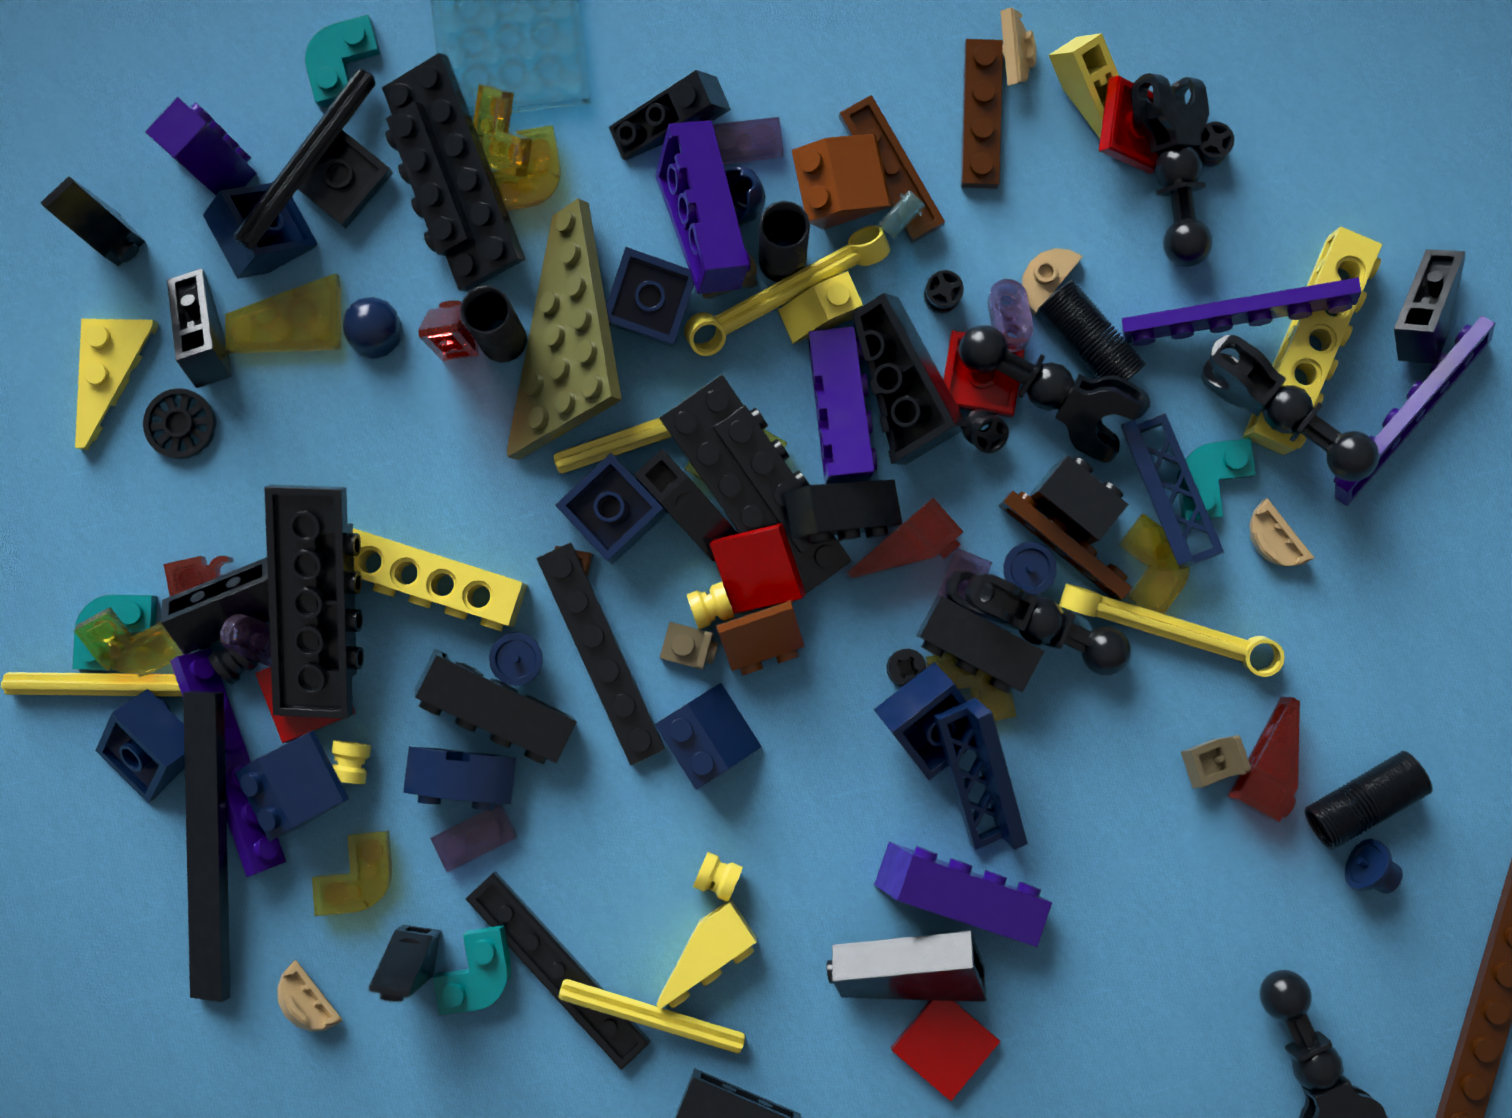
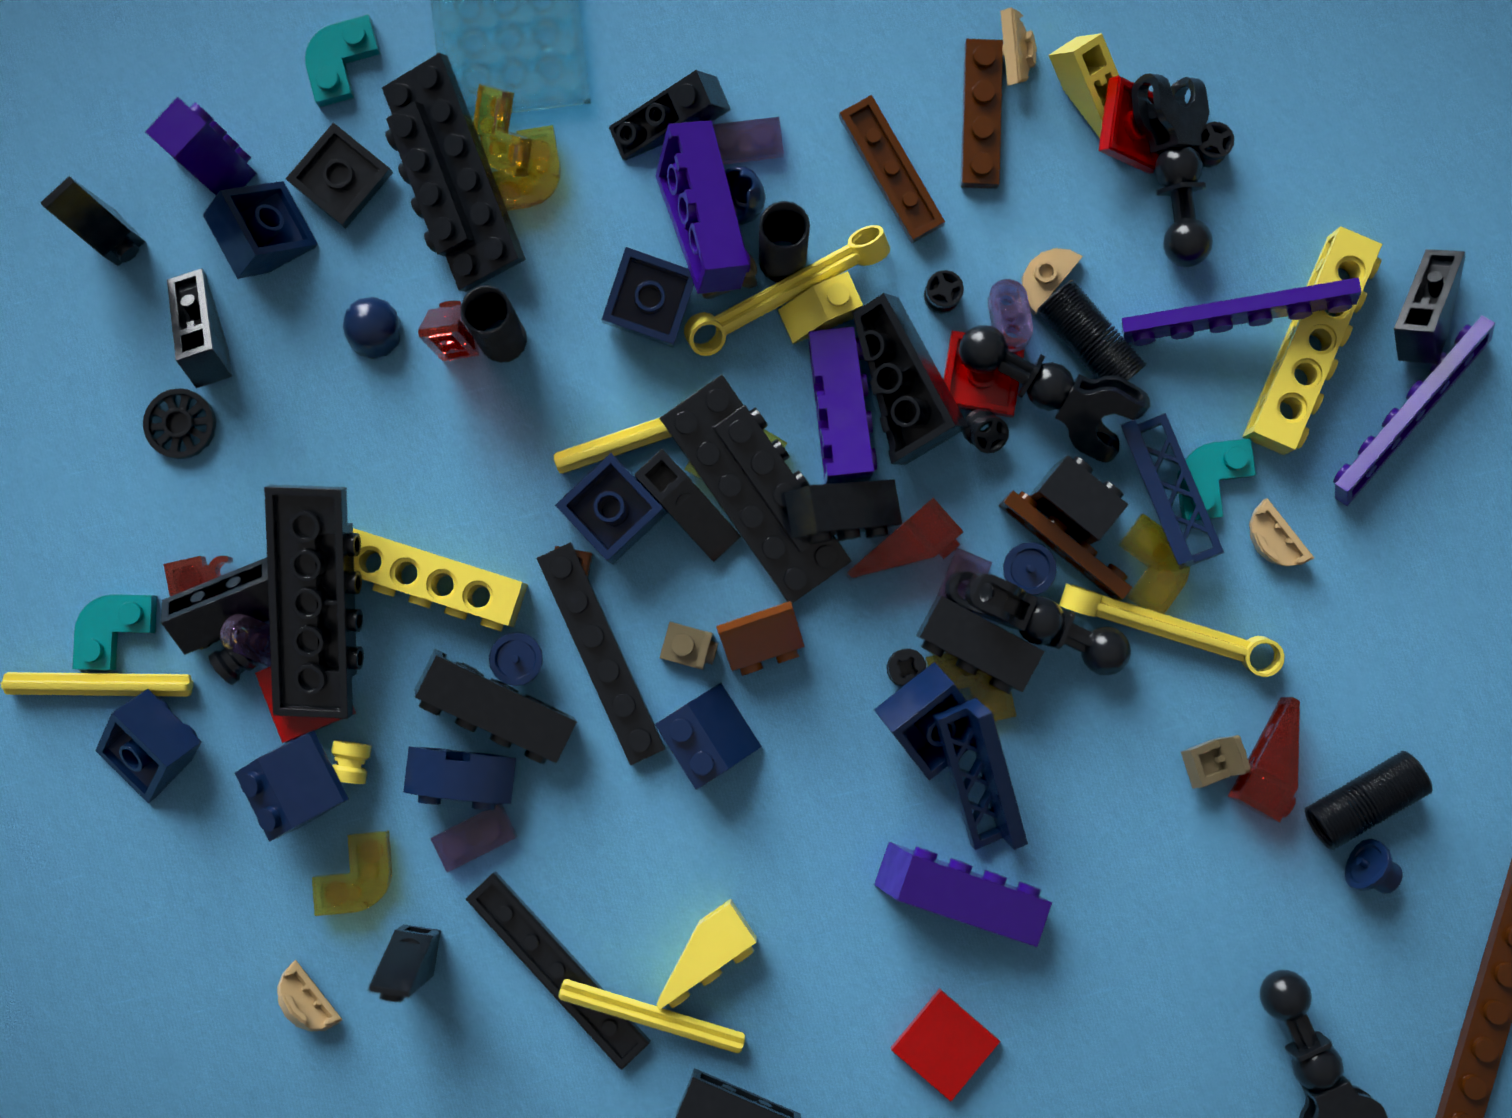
clear yellow plate [74,607,184,677] -> none
light yellow wing [75,319,158,450] -> none
dark purple plate [170,648,286,877] -> none
black tile [183,690,230,1002] -> none
clear yellow wing [225,273,341,353] -> none
black axle [234,69,376,249] -> none
teal plate [433,925,511,1016] -> none
olive wing [507,198,622,460] -> none
light yellow wheel [686,582,735,630] -> none
light yellow wheel [693,852,743,902] -> none
red tile [710,523,806,614] -> none
dark orange slope [791,134,892,230] -> none
slope [827,931,987,1002] -> none
clear light blue pin [878,190,926,239] -> none
black piece [1202,335,1379,481] -> none

